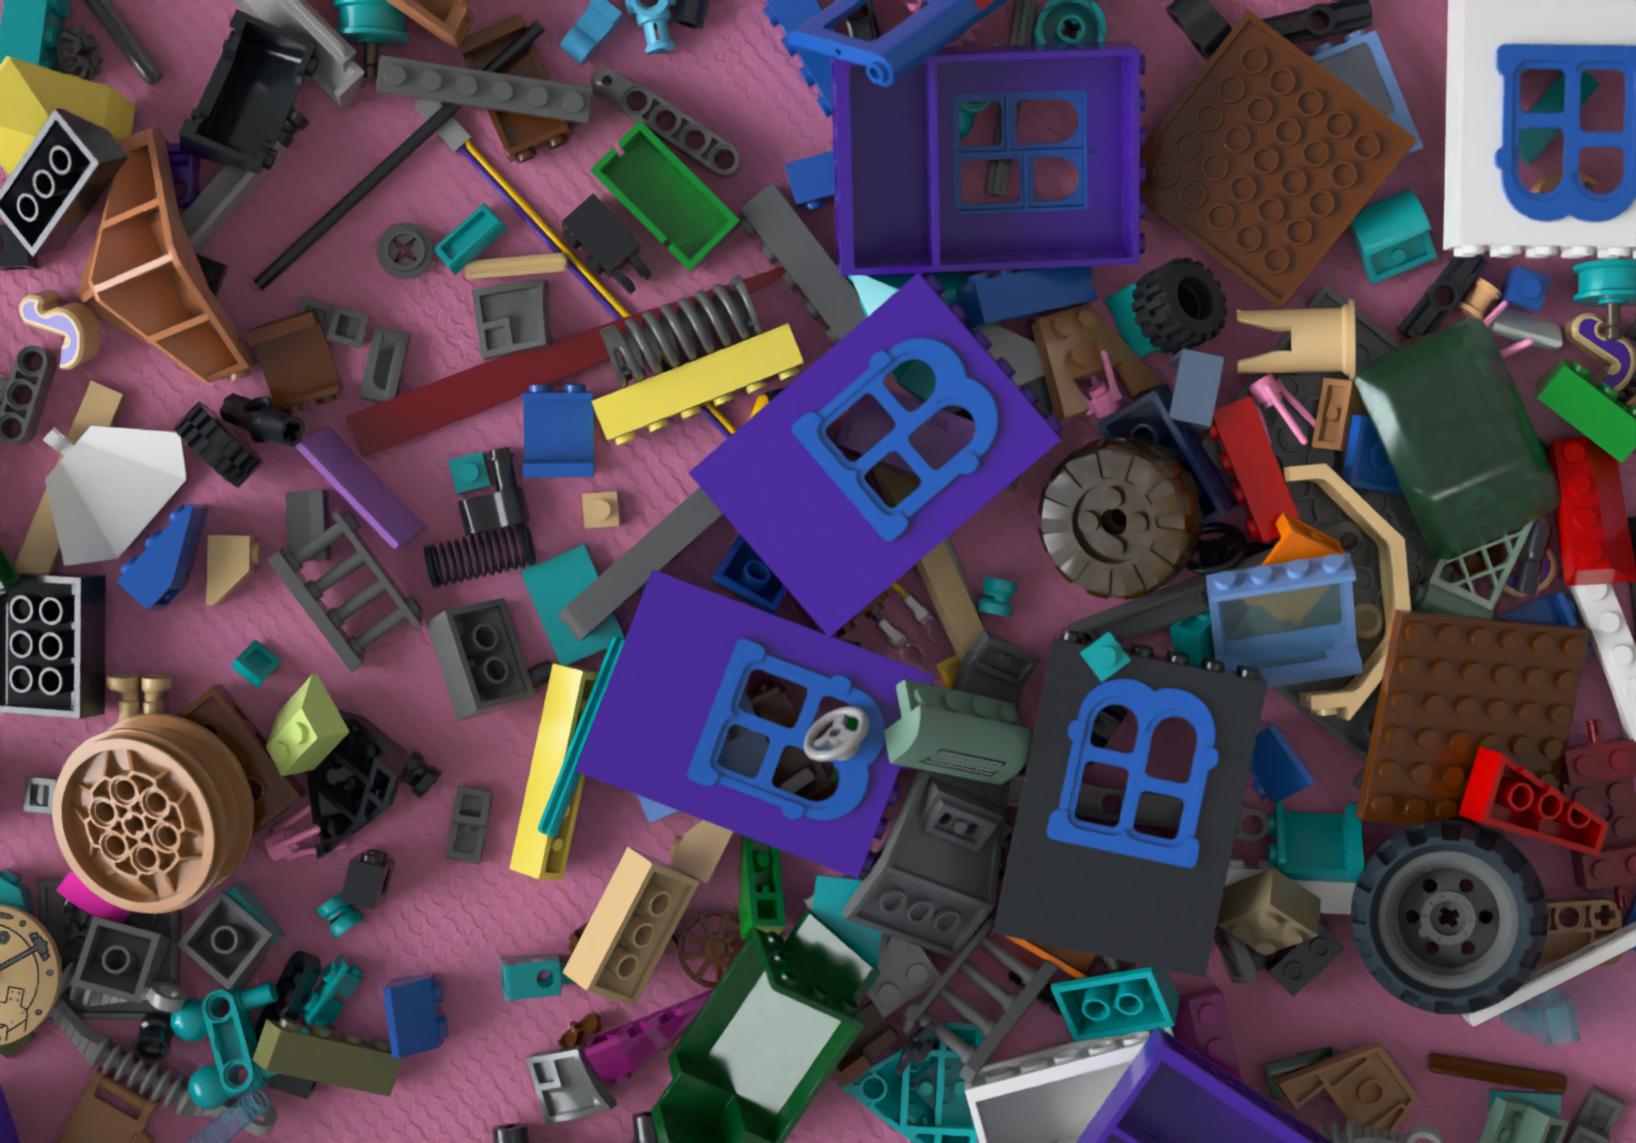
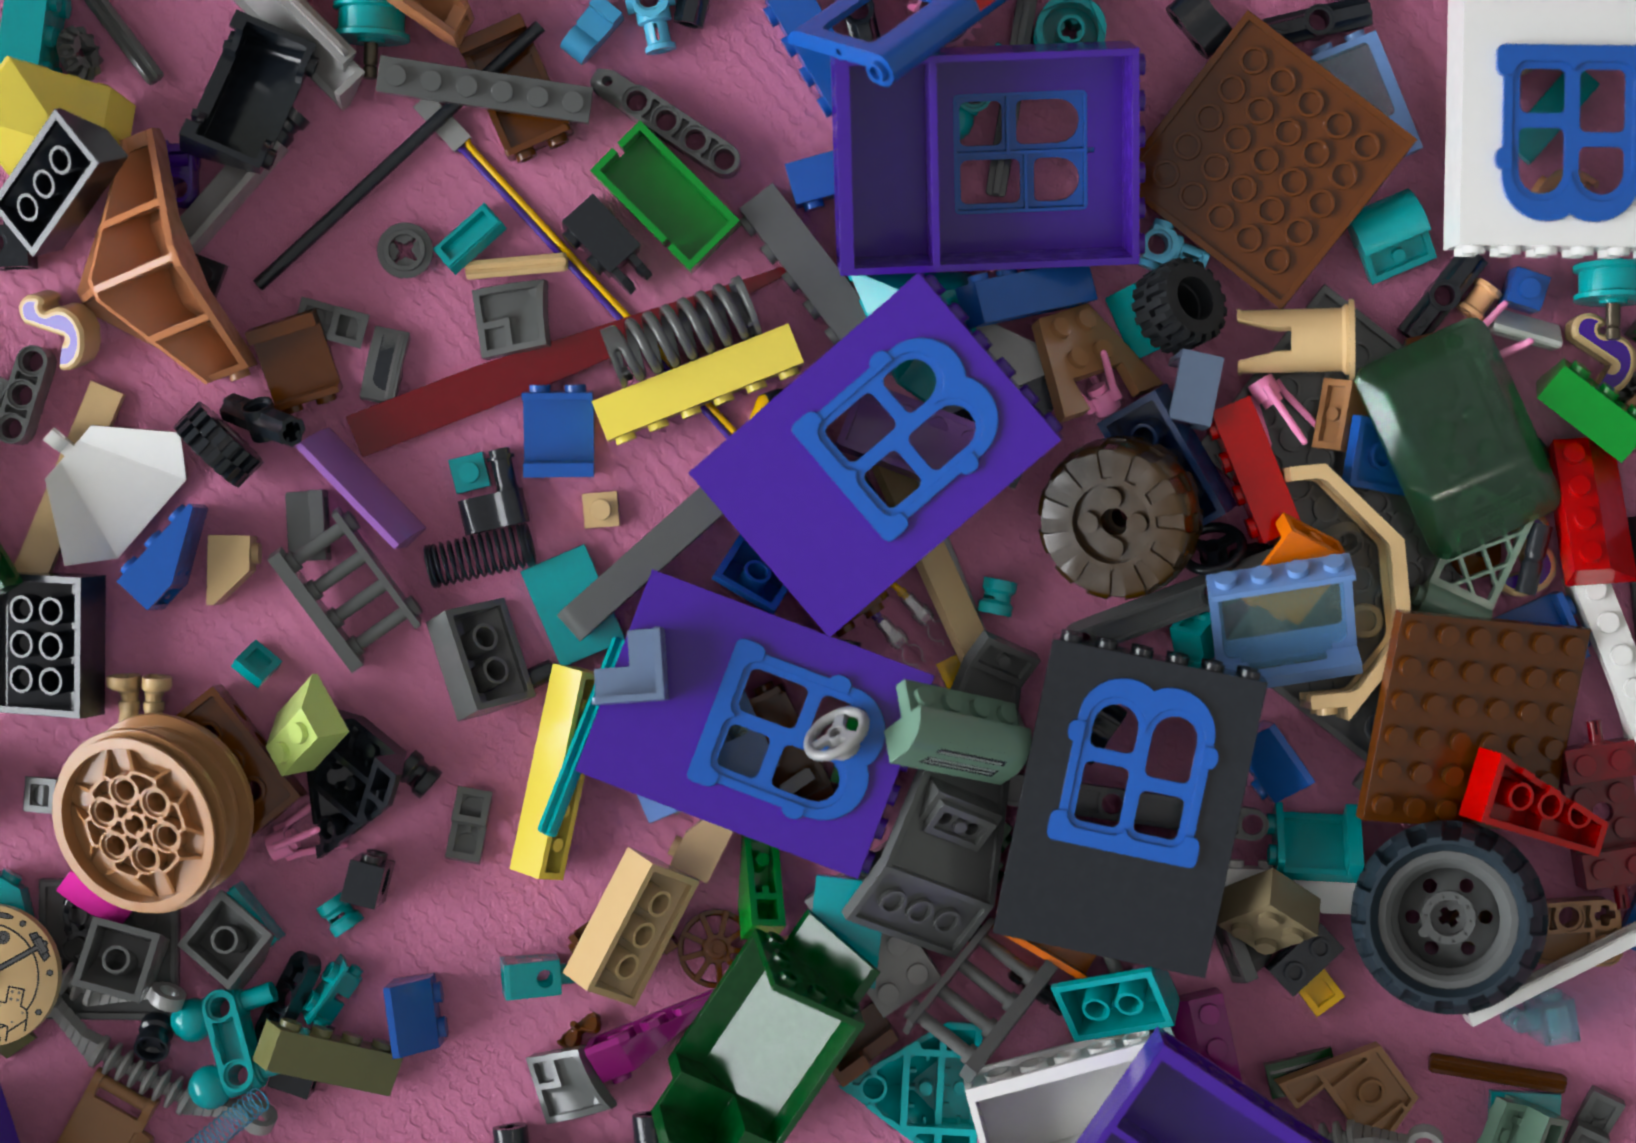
black animal [895,1020,937,1075] -> none
teal plate [1080,631,1131,682] -> none
none -> sand blue panel [592,627,669,706]
none -> medium azure connector [1138,218,1210,271]
none -> yellow plate [1298,968,1345,1017]

